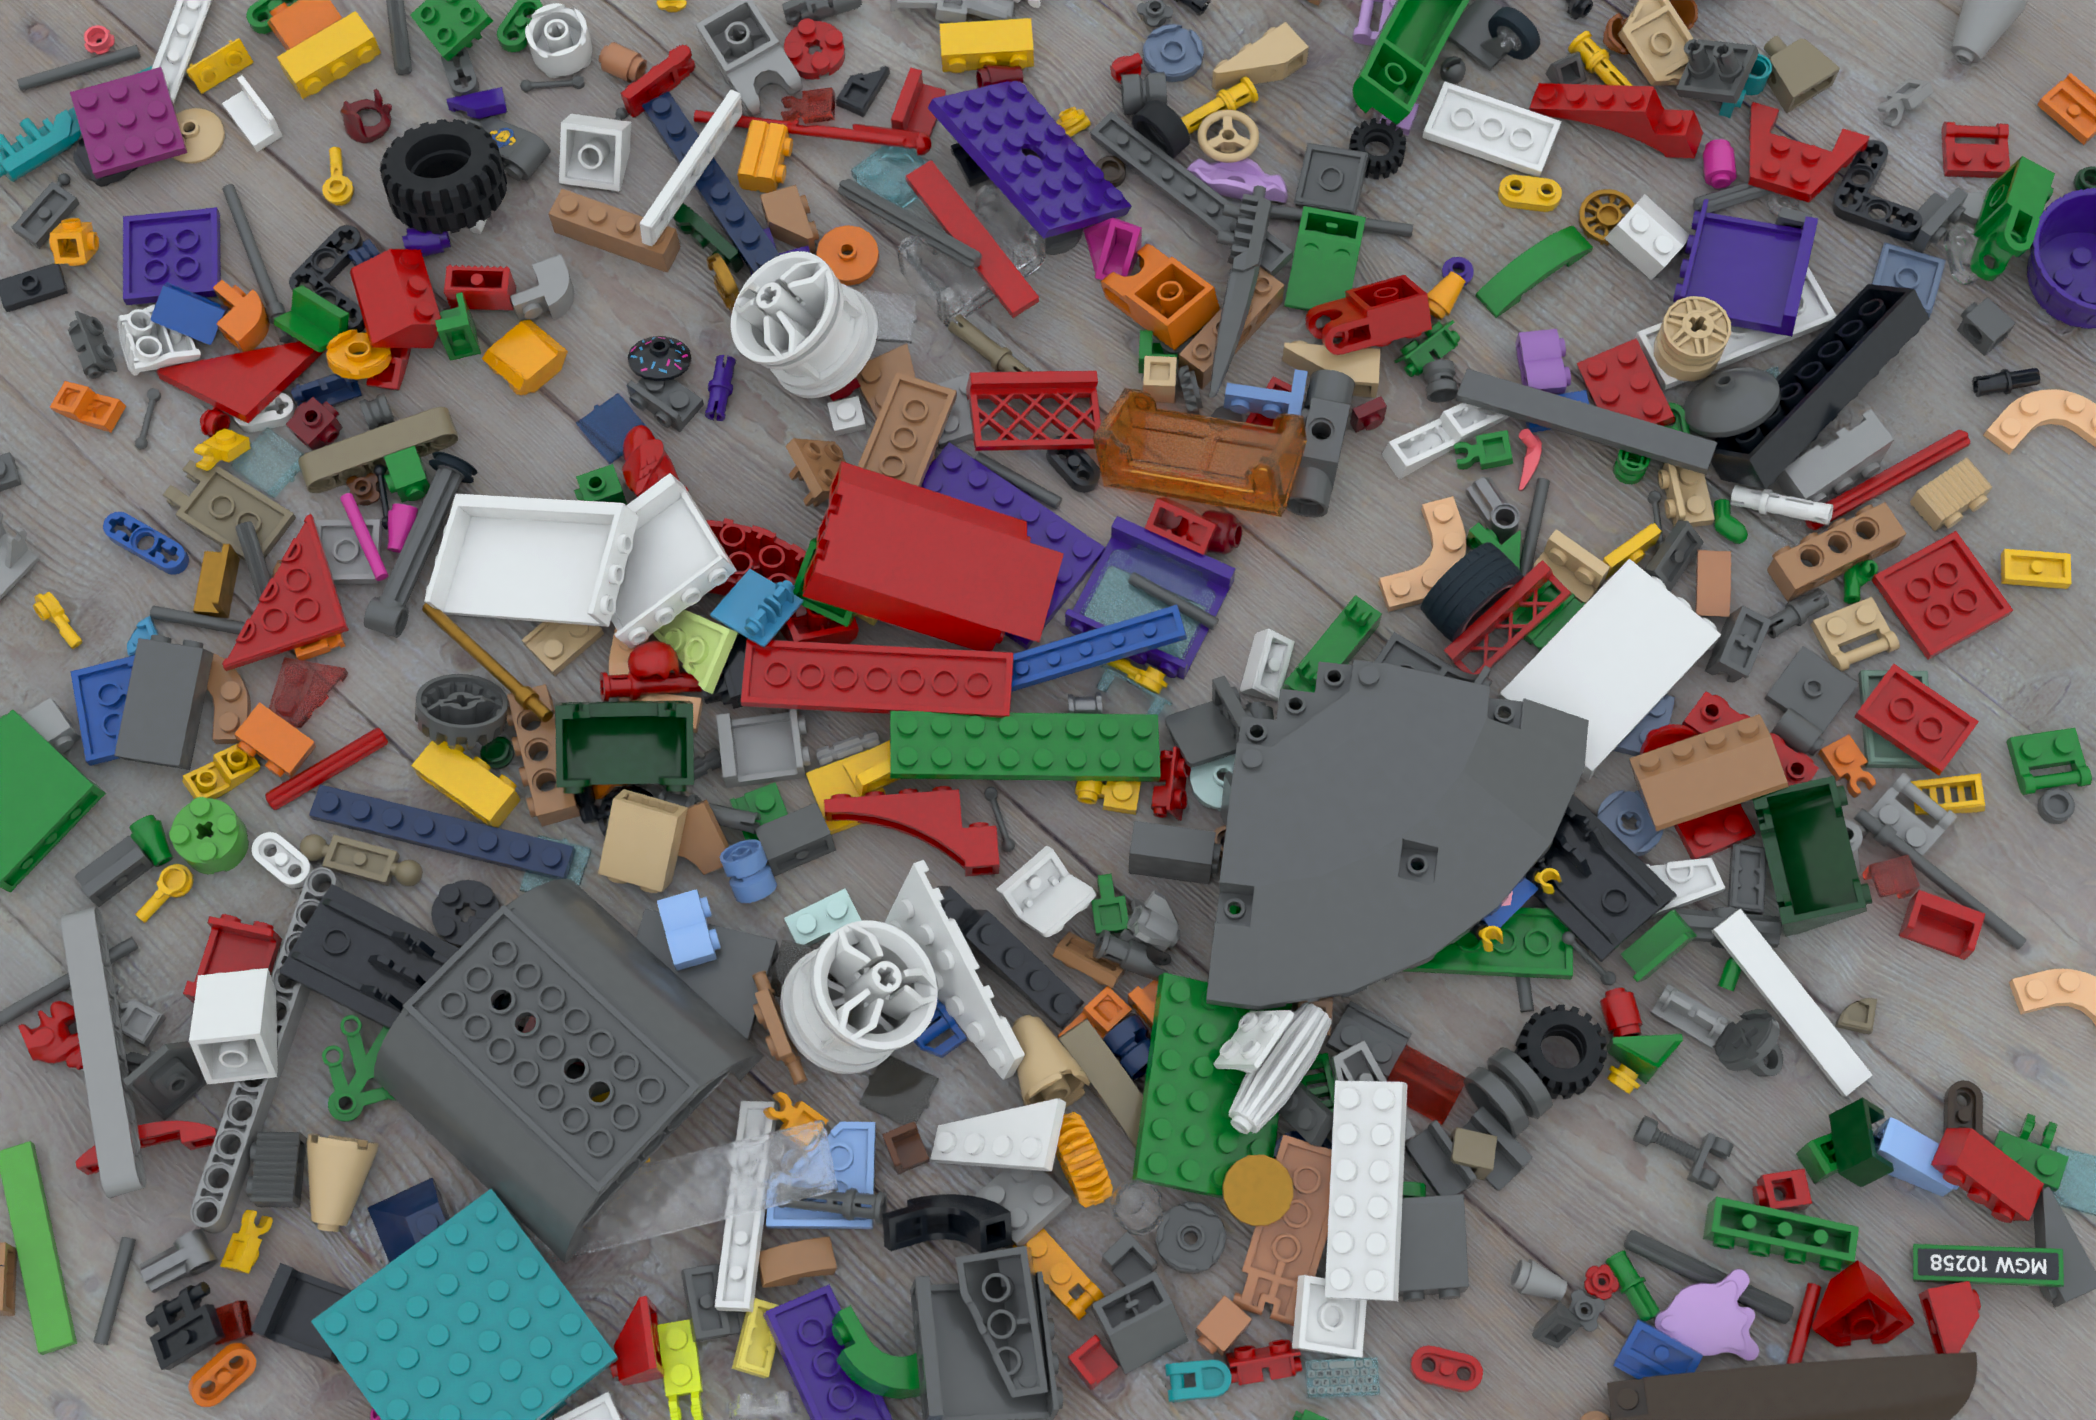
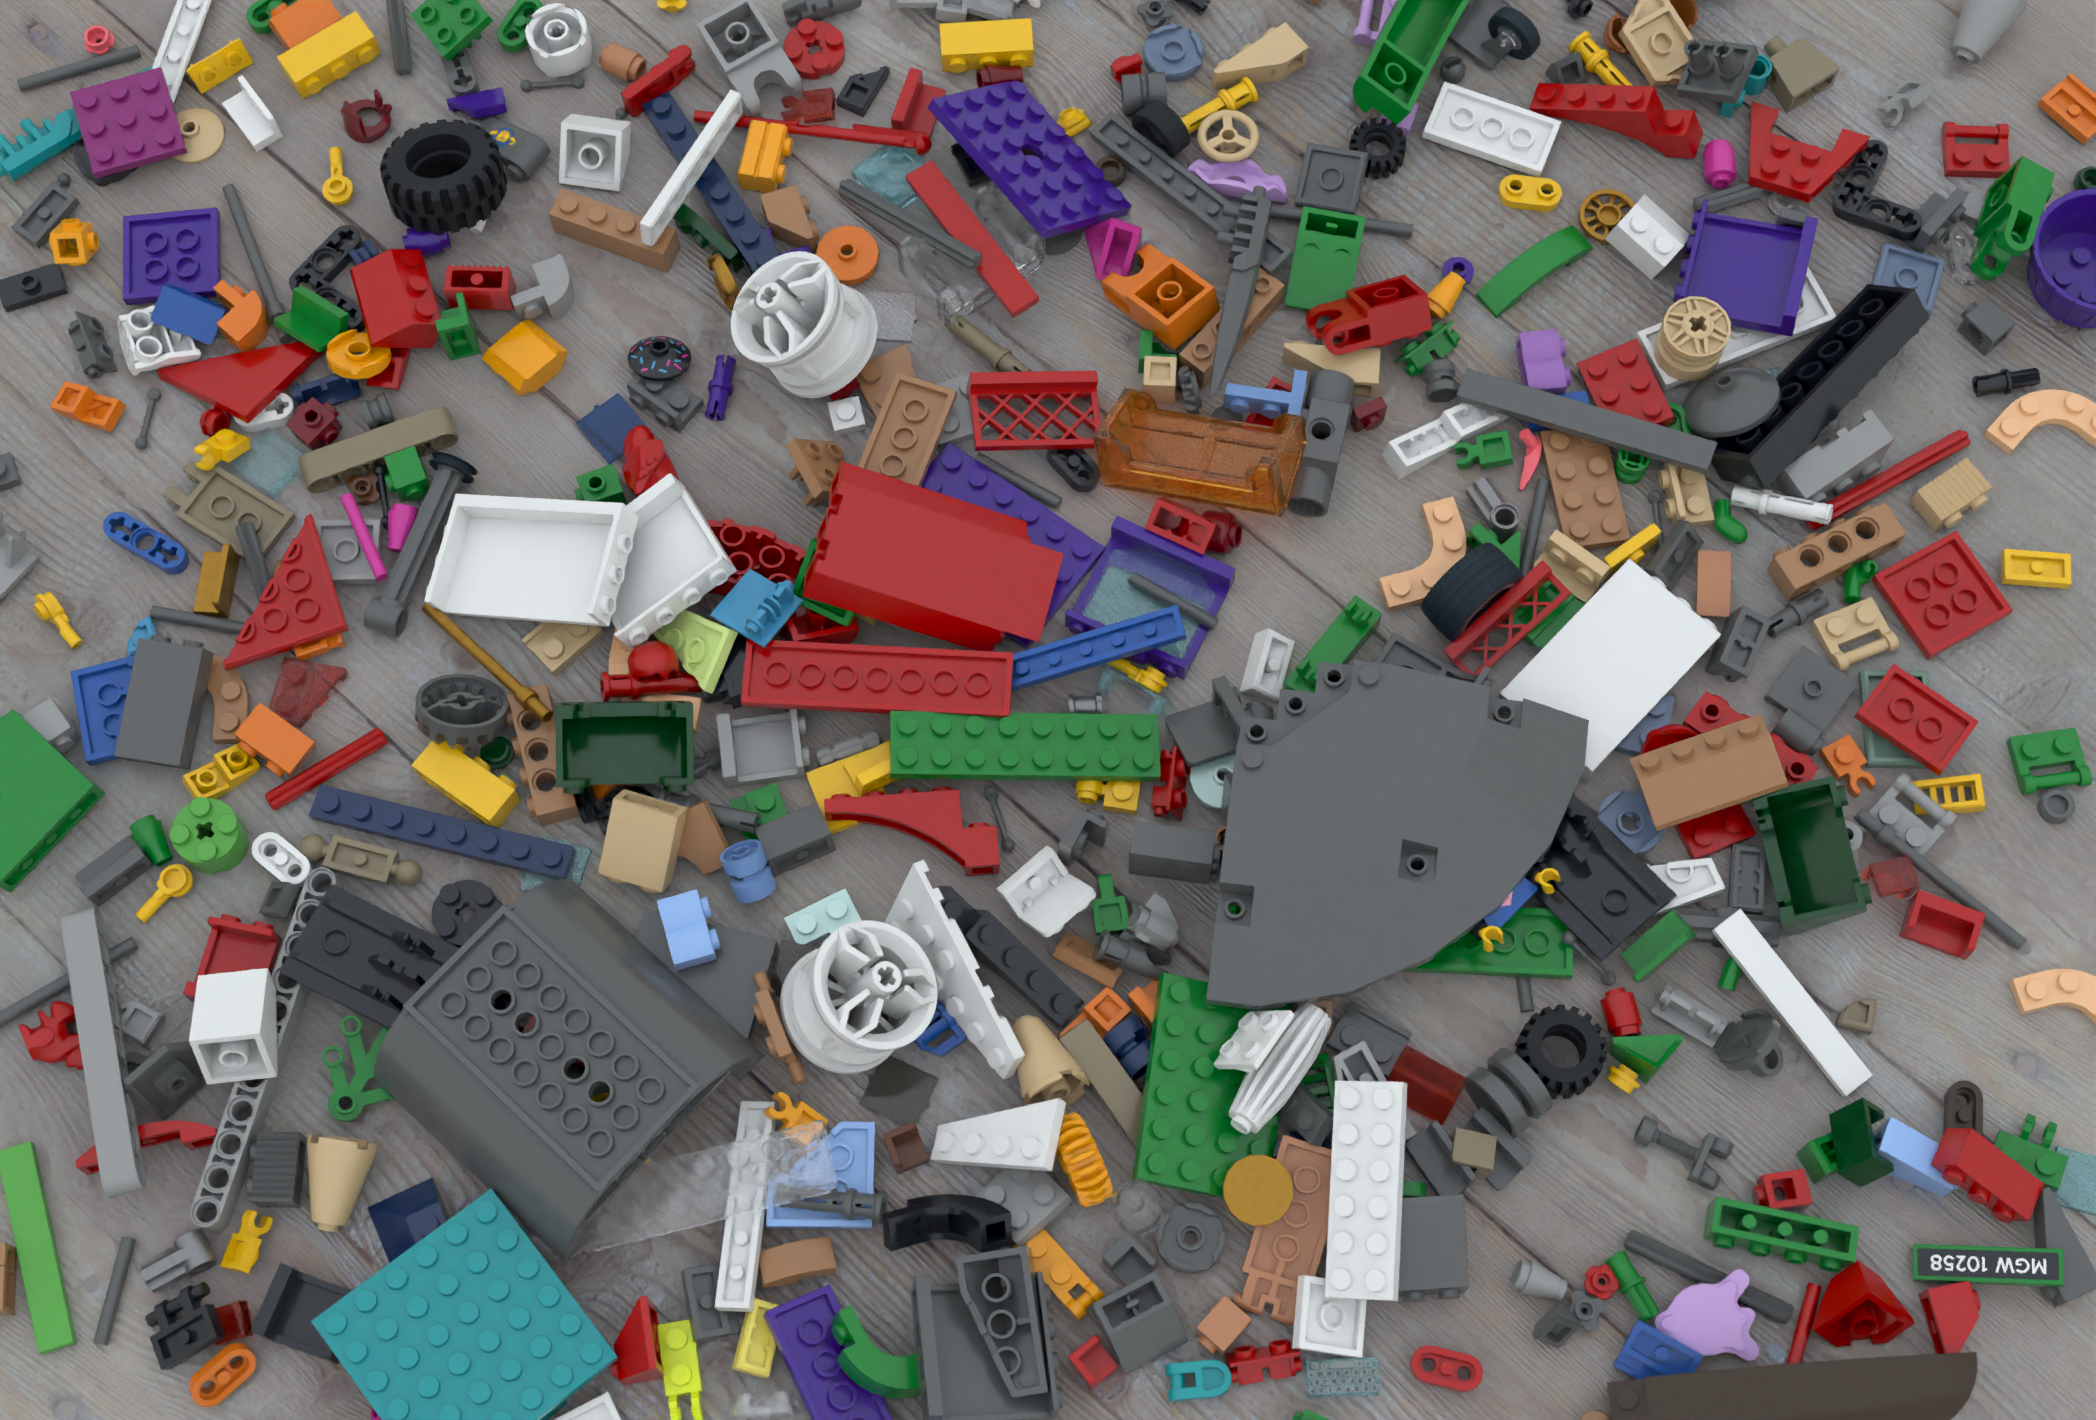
none -> dark grey plate [259,882,299,919]
none -> dark grey bracket [1058,808,1109,867]
none -> medium nougat plate [1538,429,1630,550]

